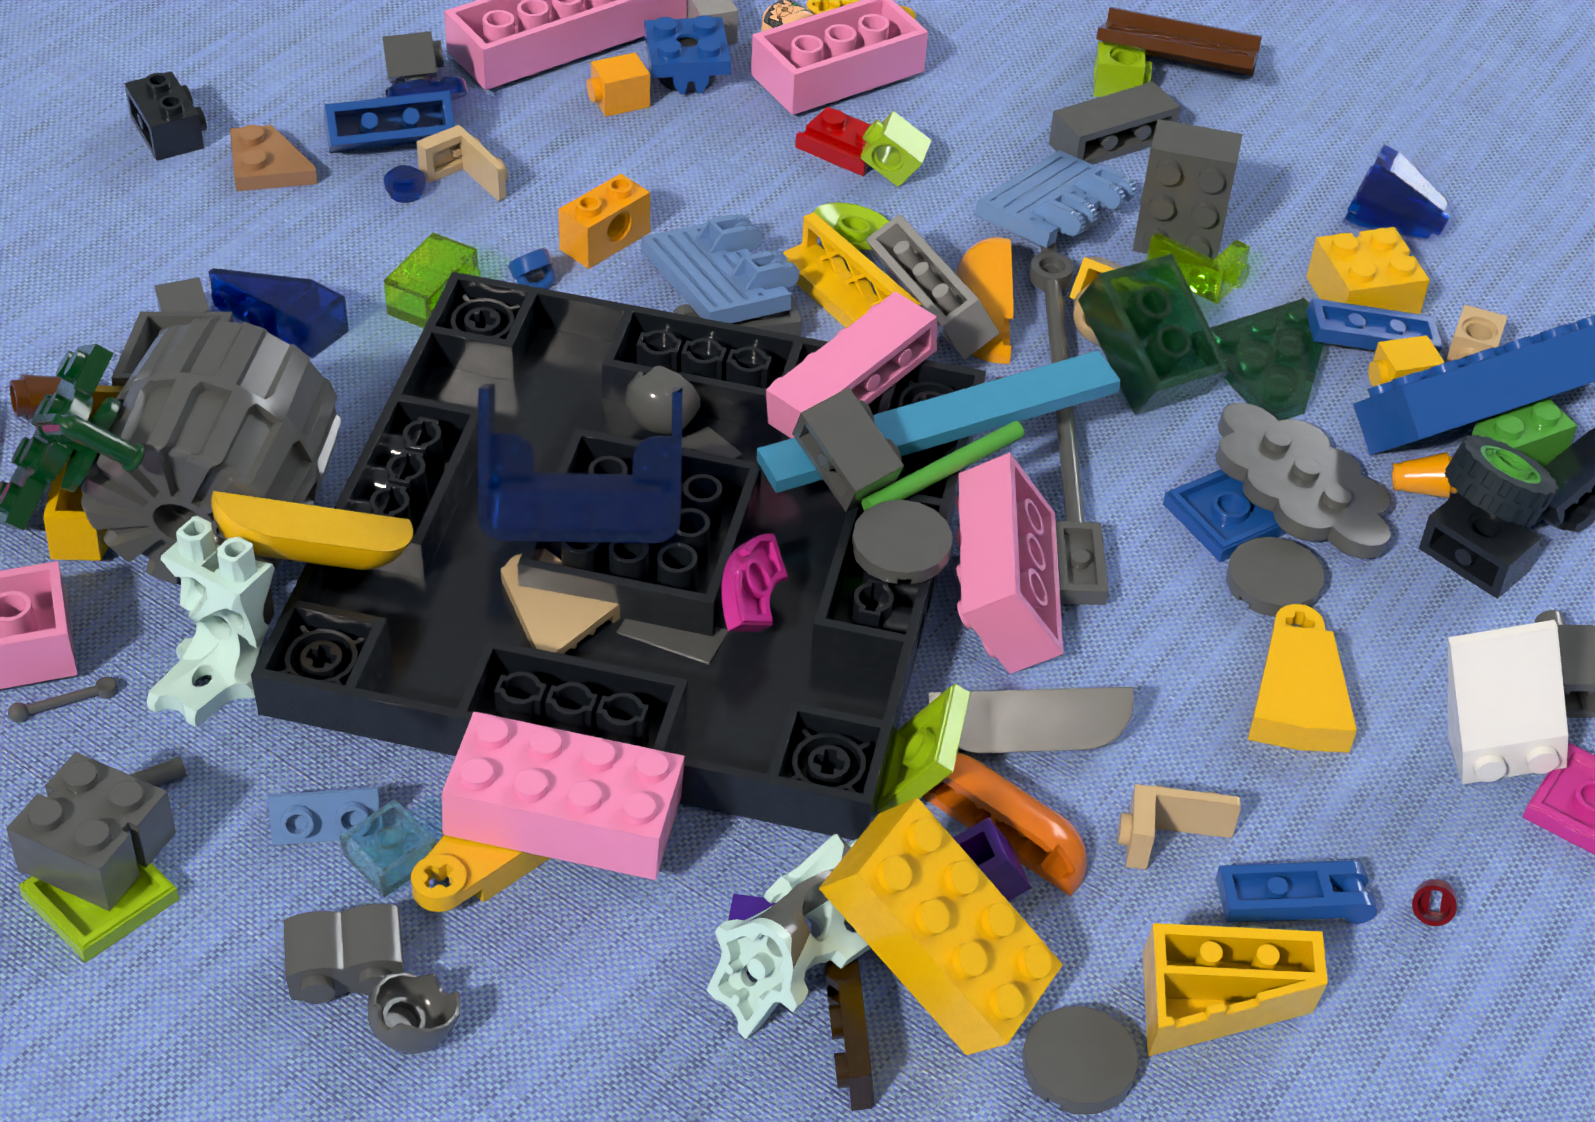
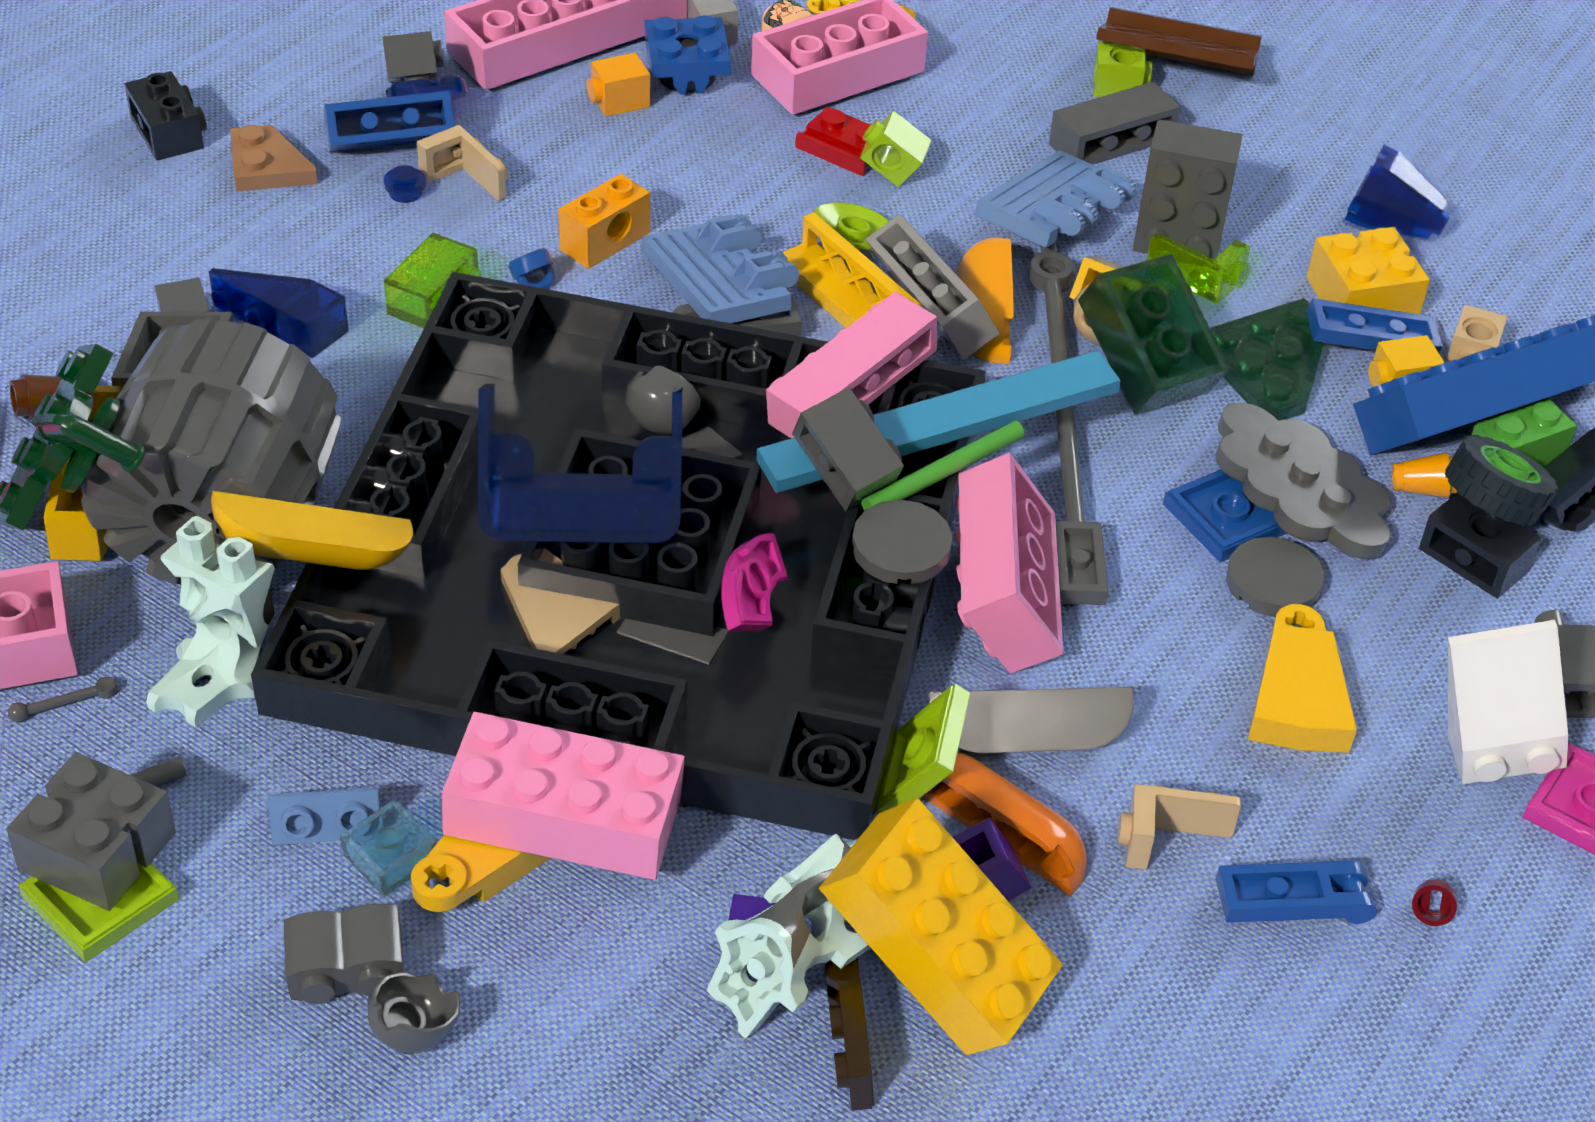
dark grey tile [1022,1006,1139,1114] -> none
yellow wedge [1142,923,1328,1057] -> none

